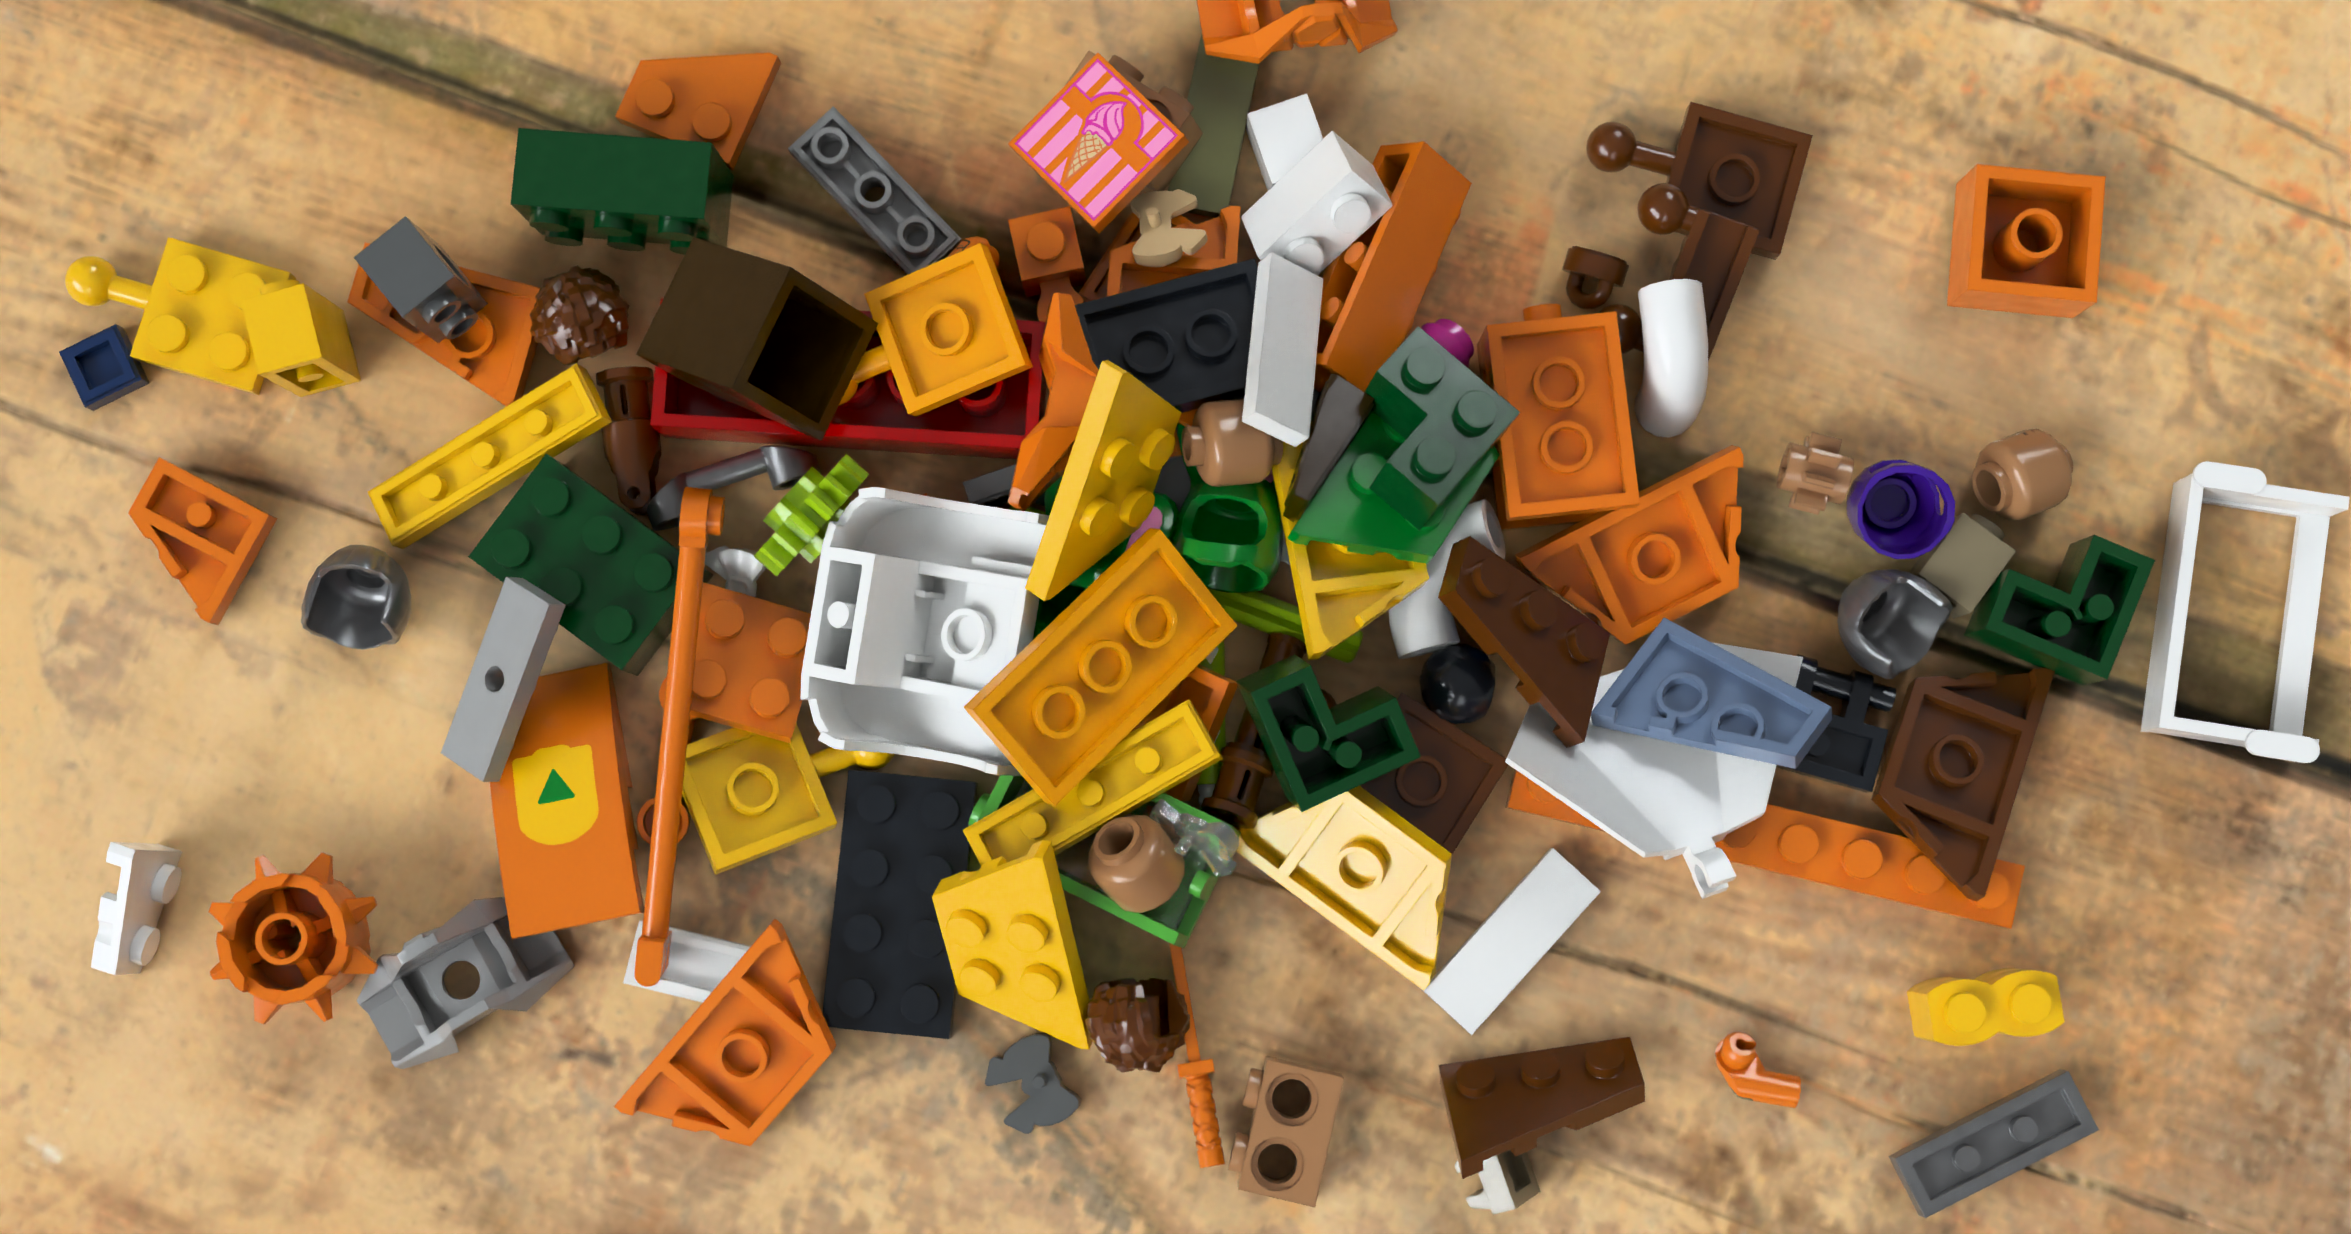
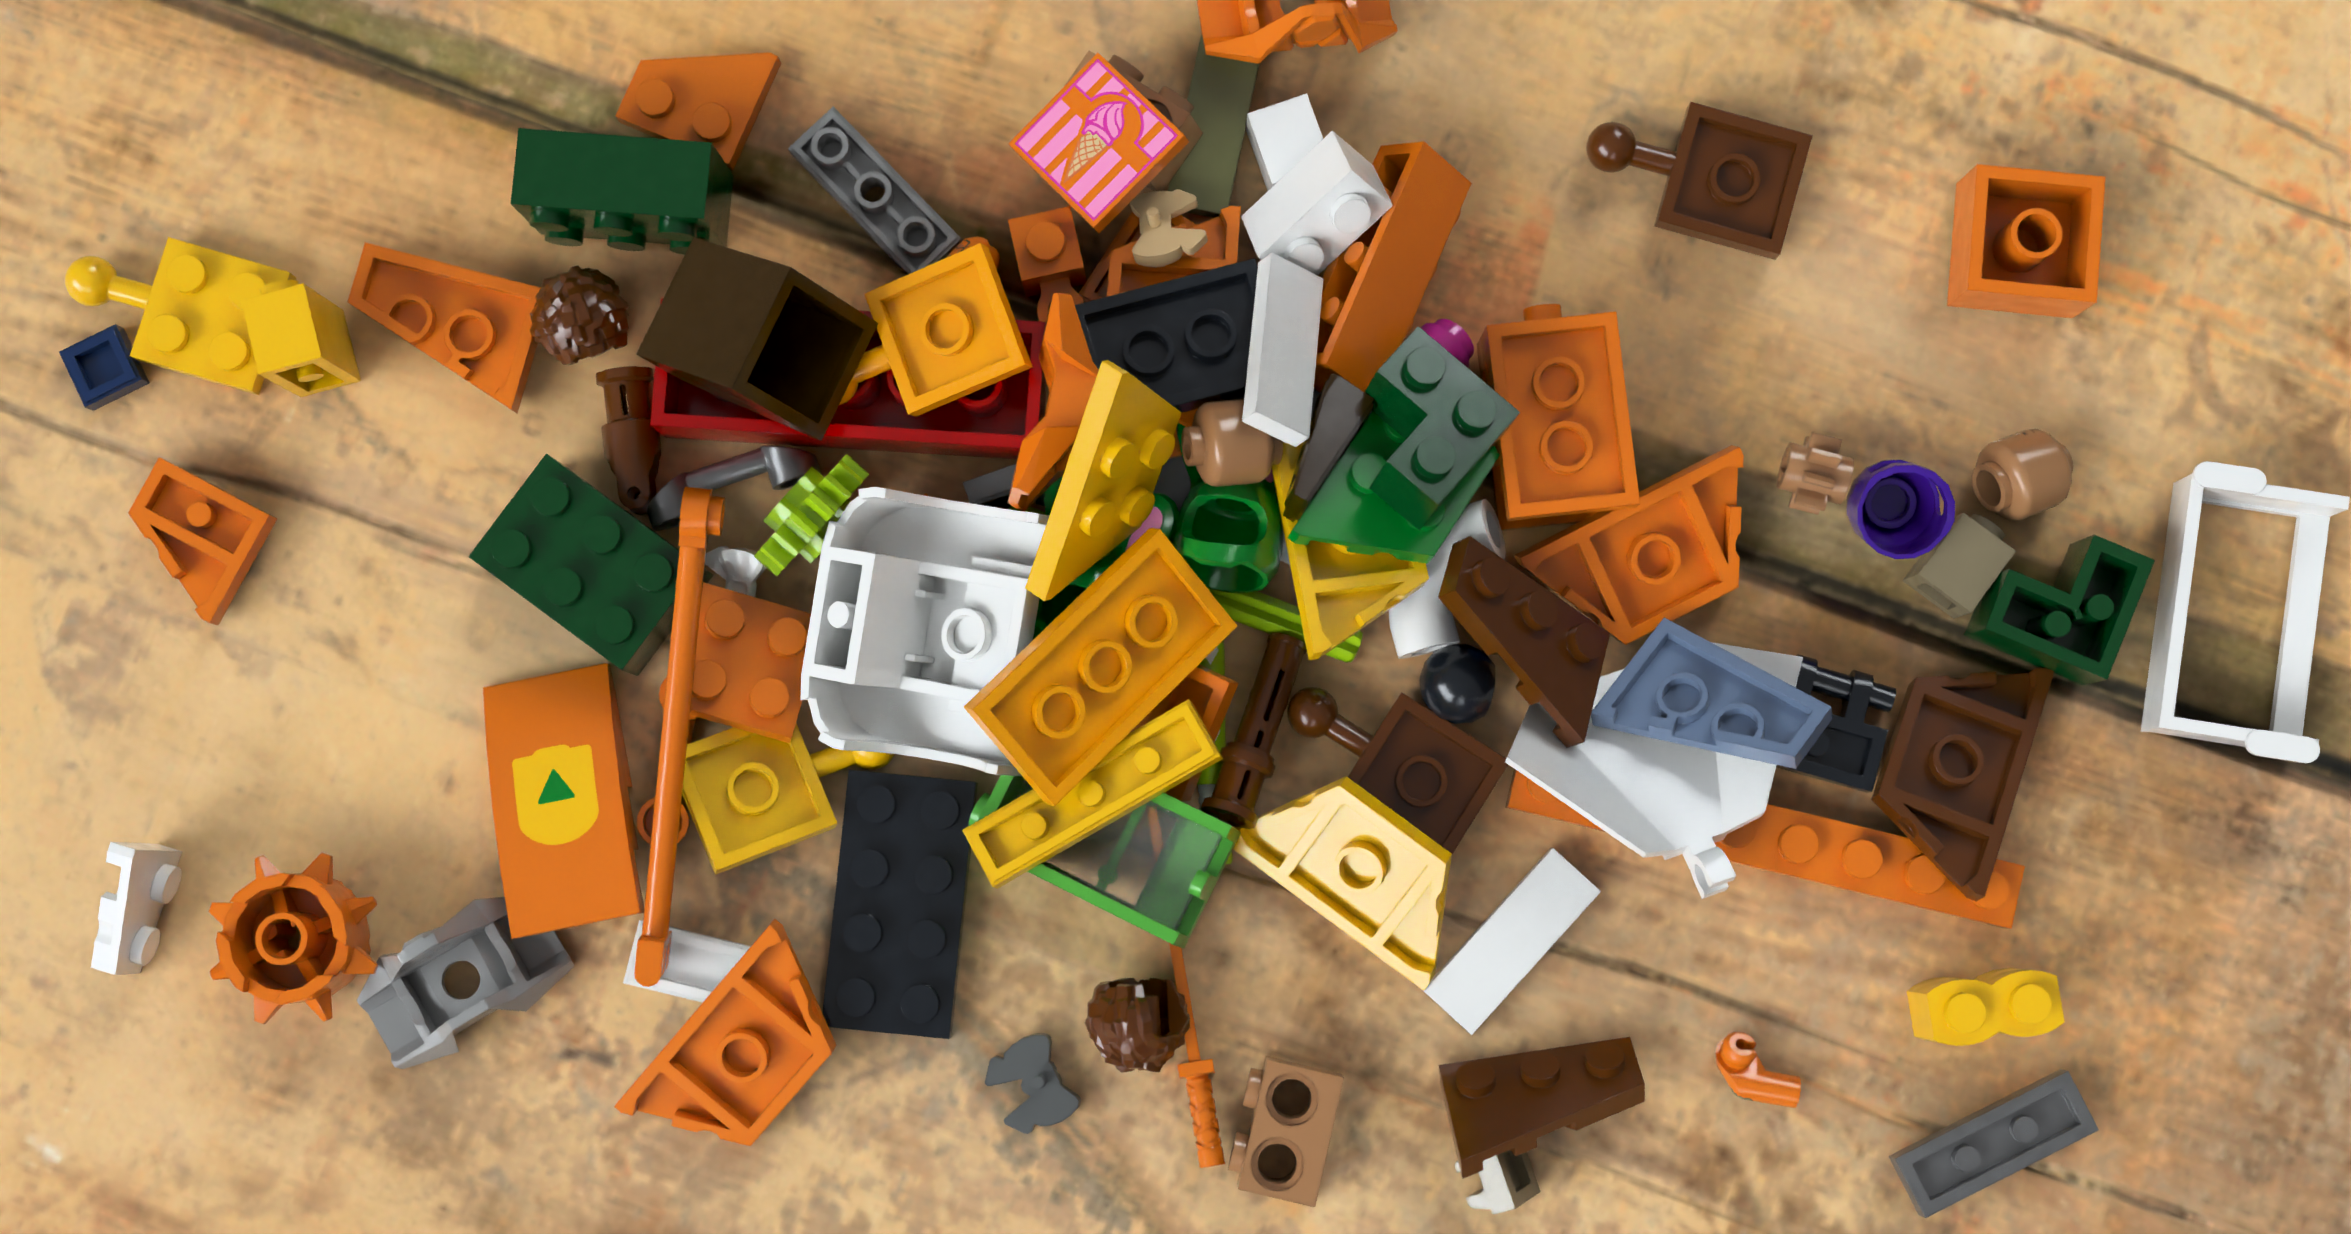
flat silver hair [301,545,411,650] -> none
dark grey brick [354,216,488,343] -> none
yellow tile [368,363,612,549] -> none
light grey tile [441,577,566,782] -> none
yellow wing [932,840,1093,1050] -> none
medium nougat head [1088,815,1185,913] -> none
clear piece [1149,799,1239,877] -> none
dark green brick [1236,654,1421,812] -> none
reddish brown tile [1562,246,1629,309] -> none
reddish brown gear [1598,183,1760,361] -> none
white cylinder [1634,279,1708,438] -> none
flat silver hair [1837,569,1953,679] -> none

